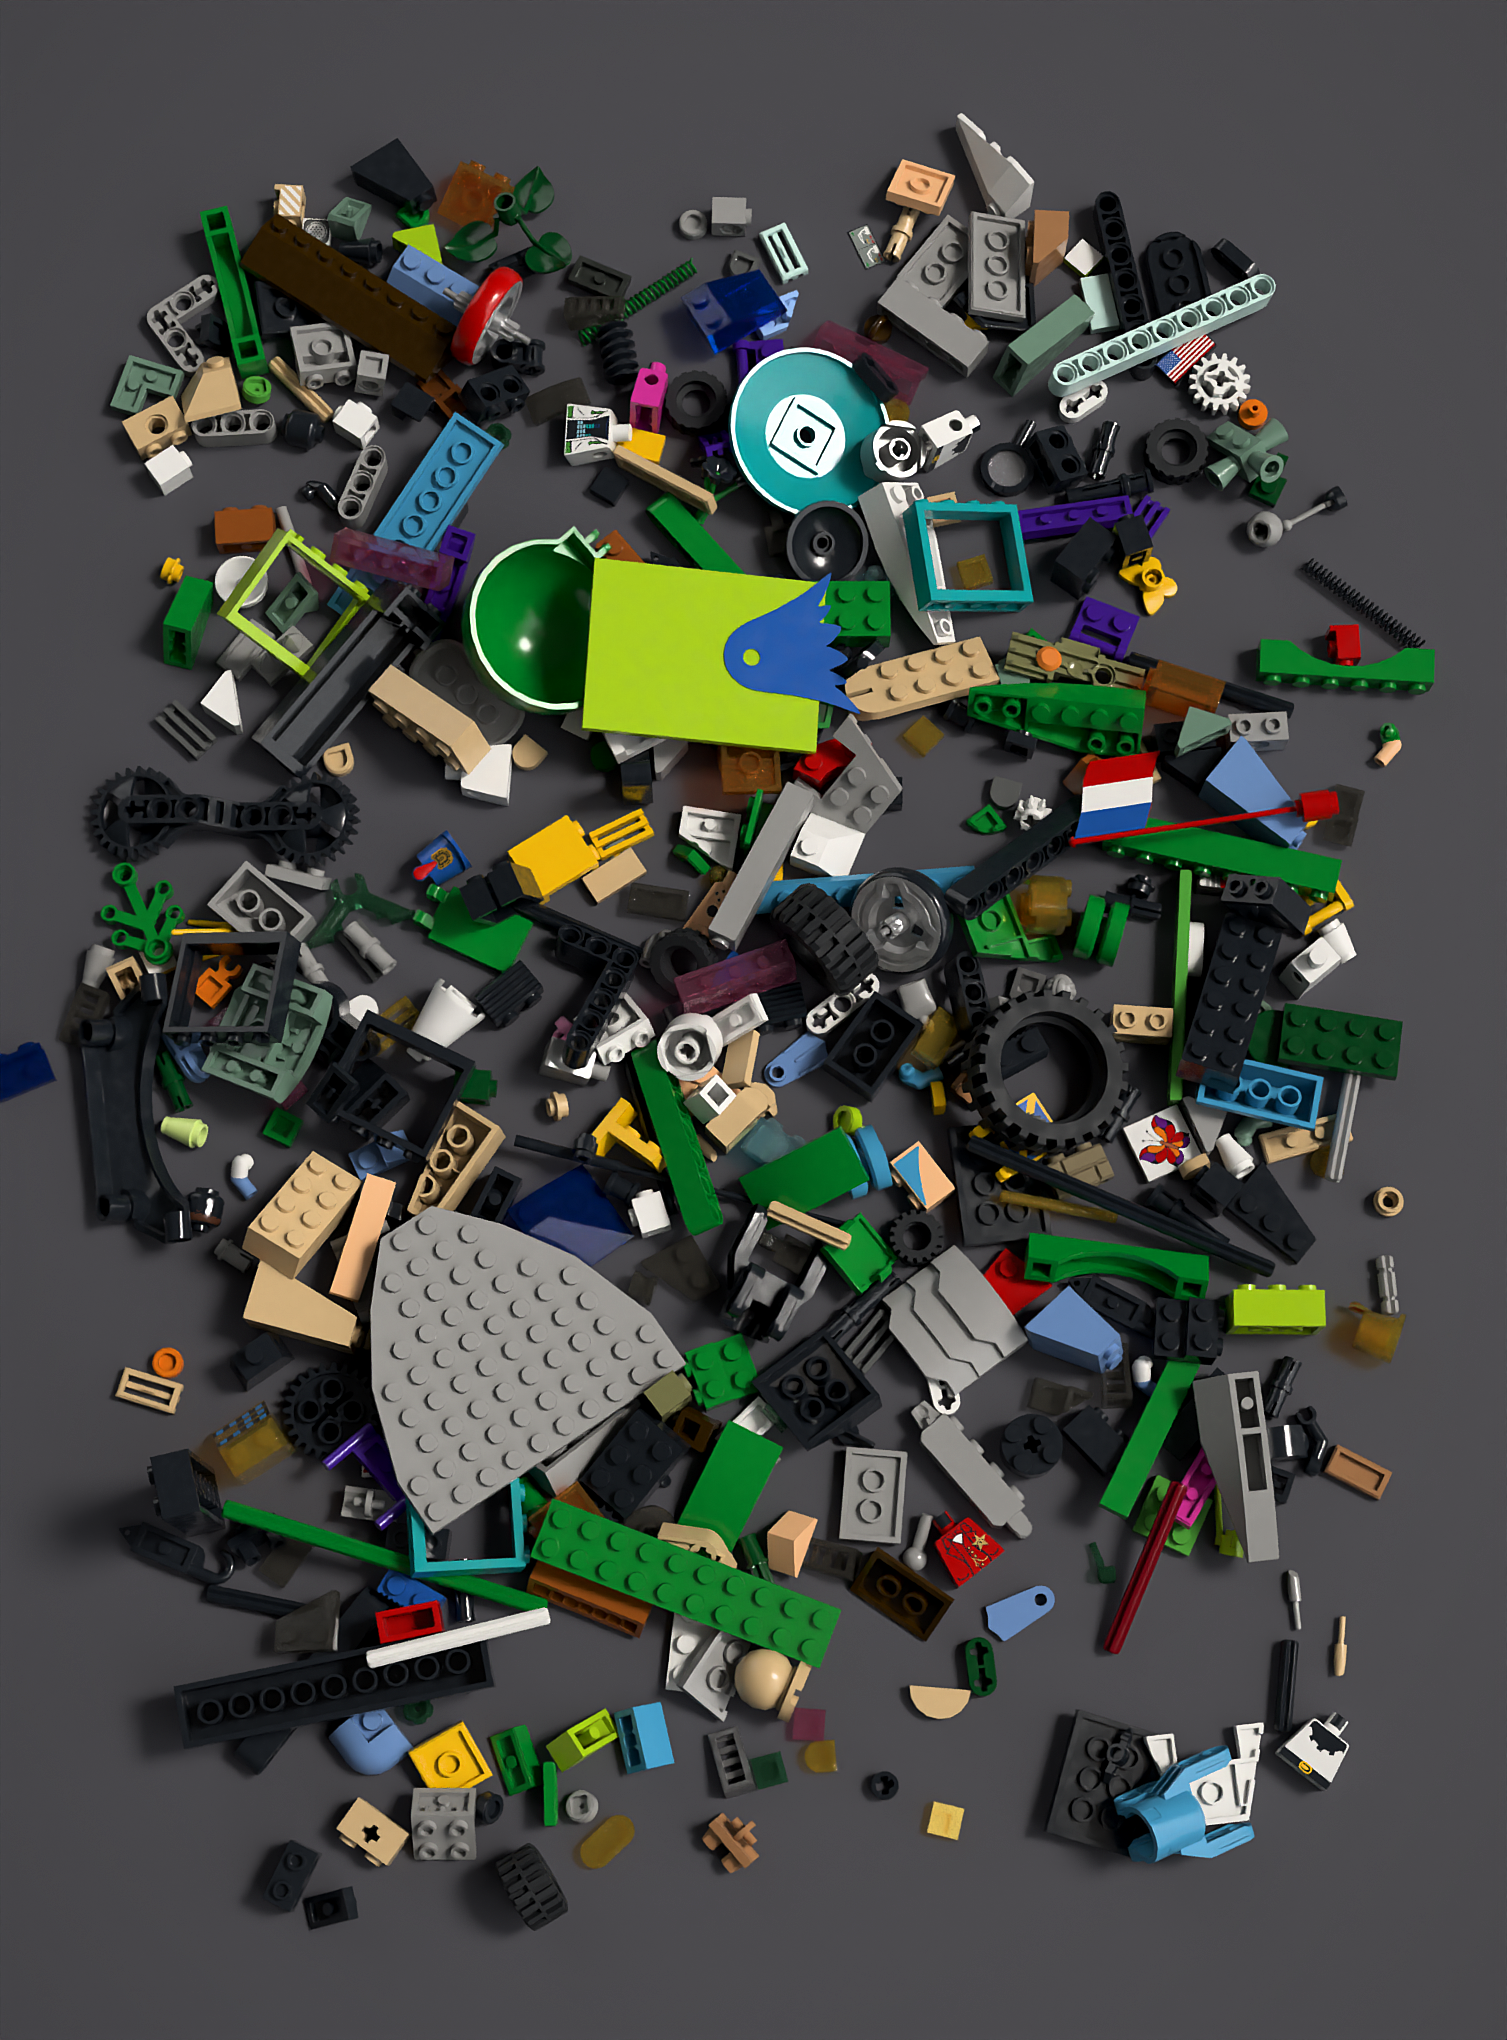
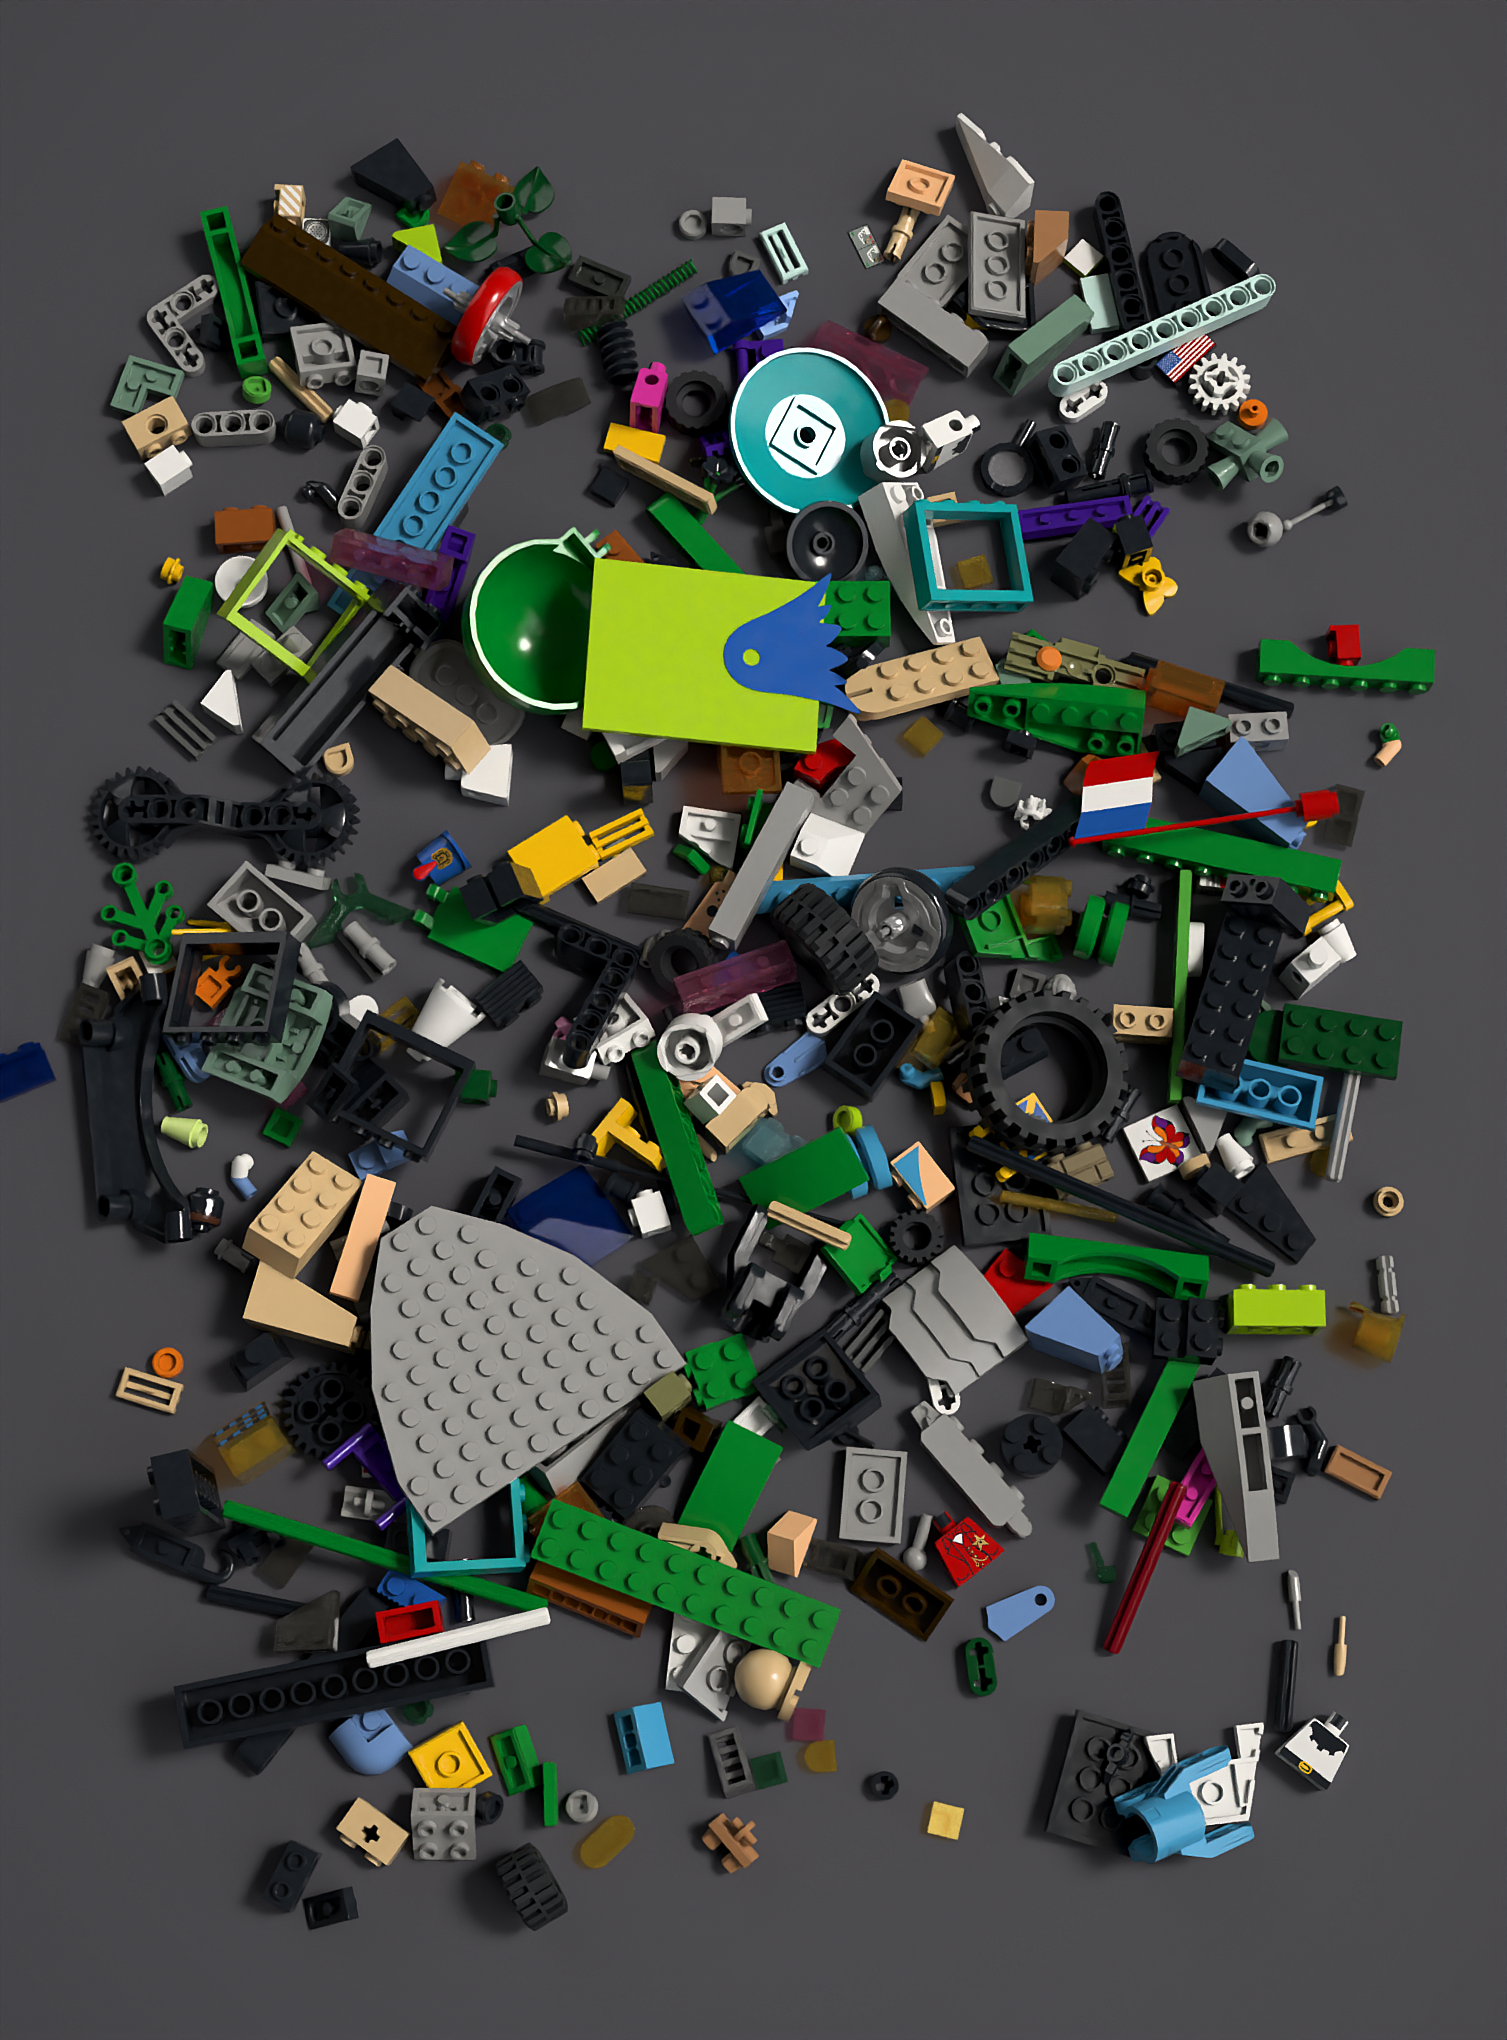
tan slope [181,356,242,423] -> none
tan wedge [407,1101,506,1218] -> none
tan tile [512,734,548,770] -> none
lime slope [546,1708,619,1773] -> none
white torso [564,404,632,466] -> none
tan tile [721,1029,760,1089] -> none
black beam [852,352,899,403] -> none
tan tile [909,1685,971,1720] -> none
green tile [965,804,1007,835] -> none
dark purple plate [1069,596,1140,663] -> none
white arm [1132,1356,1156,1398] -> none
dark green plate [1248,452,1289,508] -> none
black piece [1301,558,1426,649] -> none

